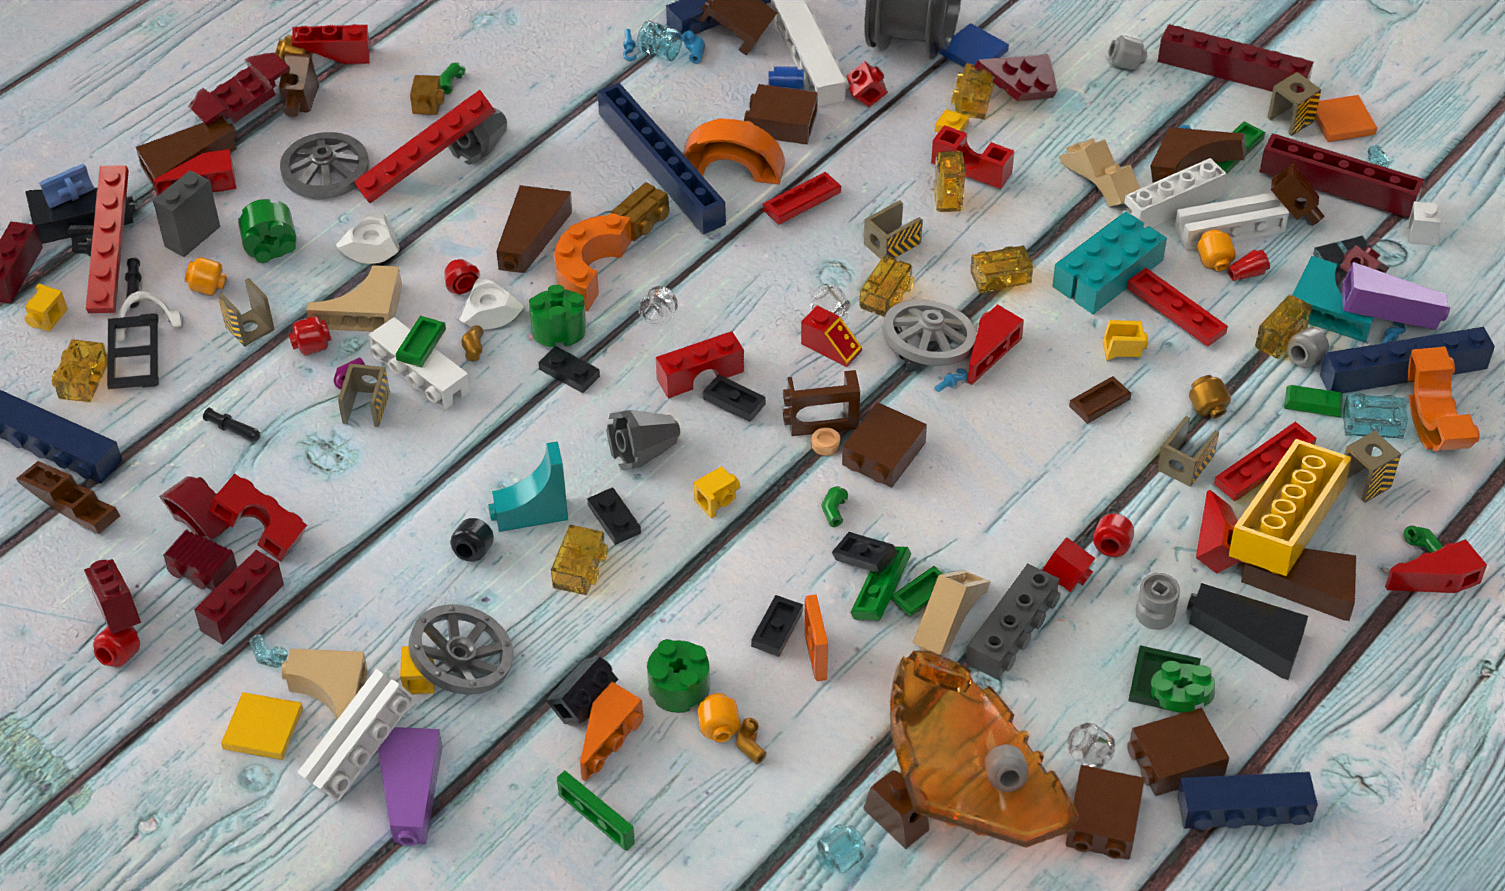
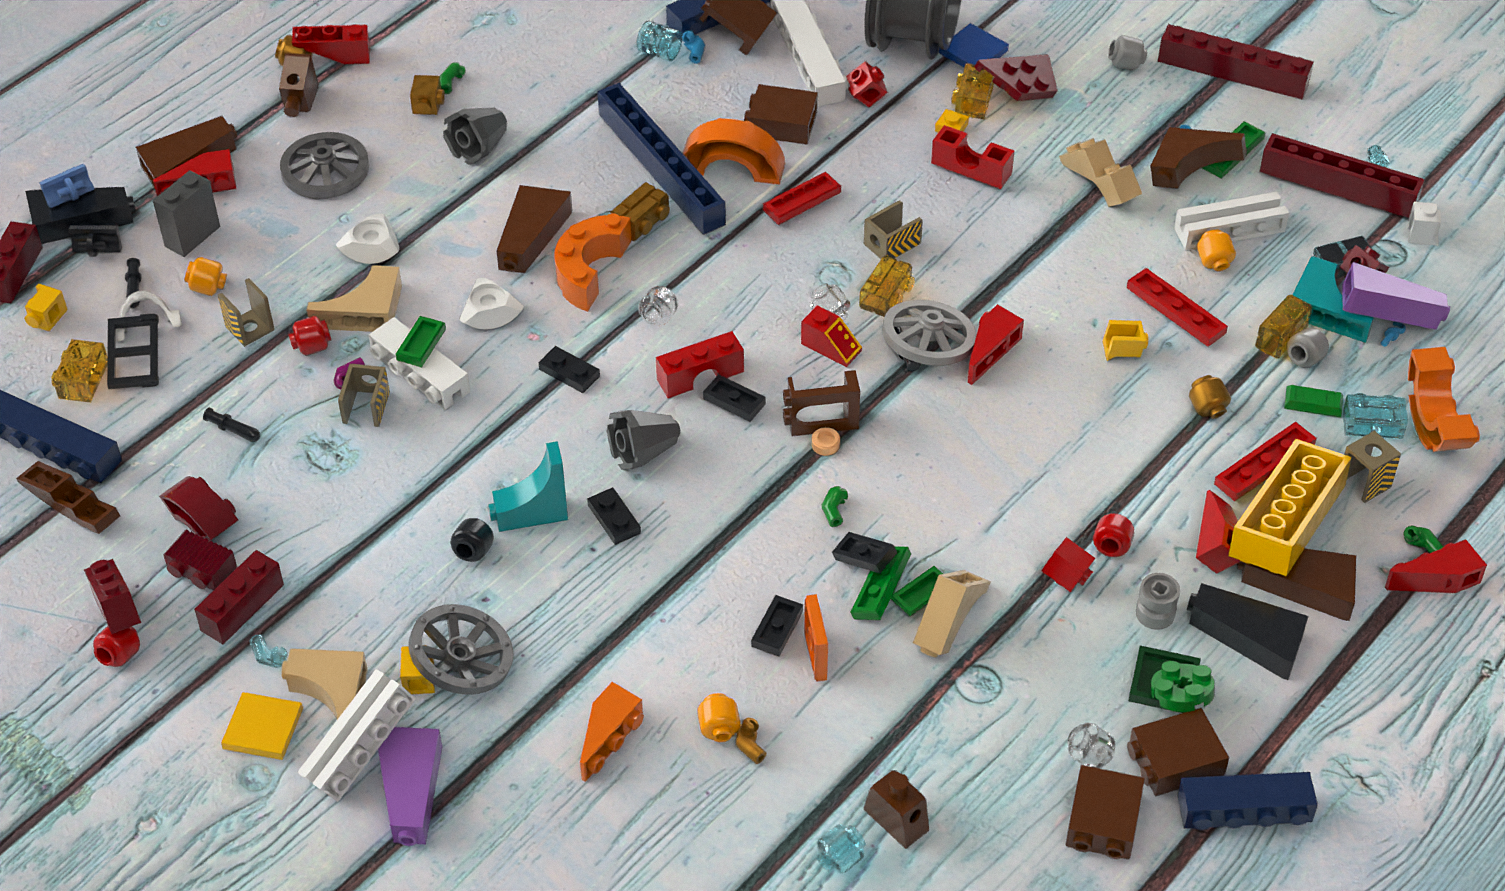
plate [86,165,129,313] -> none
dark red piece [188,52,291,126] -> none
red arch [208,473,307,562] -> none
green brick [238,199,296,263] -> none
red plate [354,89,496,203] -> none
red cone [444,259,480,294] -> none
pearl gold arm [461,325,484,361] -> none
green brick [529,285,586,347] -> none
black brick [545,656,619,724] -> none
clear yellow brick [551,524,608,596] -> none
green tile [557,770,635,851] -> none
dark azure hand [623,29,637,61] -> none
green brick [647,639,710,713] -> none
yellow brick [693,466,740,519] -> none
blue brick [769,66,804,90] -> none
reddish brown brick [842,402,927,488] -> none
clear orange windscreen [890,650,1080,848] -> none
clear yellow brick [934,151,966,212] -> none
dark azure hand [935,369,968,392] -> none
dark grey brick [966,563,1061,680] -> none
clear yellow brick [970,245,1033,293] -> none
light grey head [984,744,1029,793] -> none
teal piece [1052,211,1167,314] -> none
reddish brown tile [1069,376,1131,424] -> none
white brick [1123,158,1227,228] -> none
dark tan piece [1158,416,1219,487] -> none
red cone [1227,250,1270,282] -> none
dark tan piece [1267,72,1322,136] -> none
reddish brown torso [1270,162,1324,226] -> none
orange tile [1315,95,1377,142] -> none
dark blue brick [1320,326,1495,394] -> none

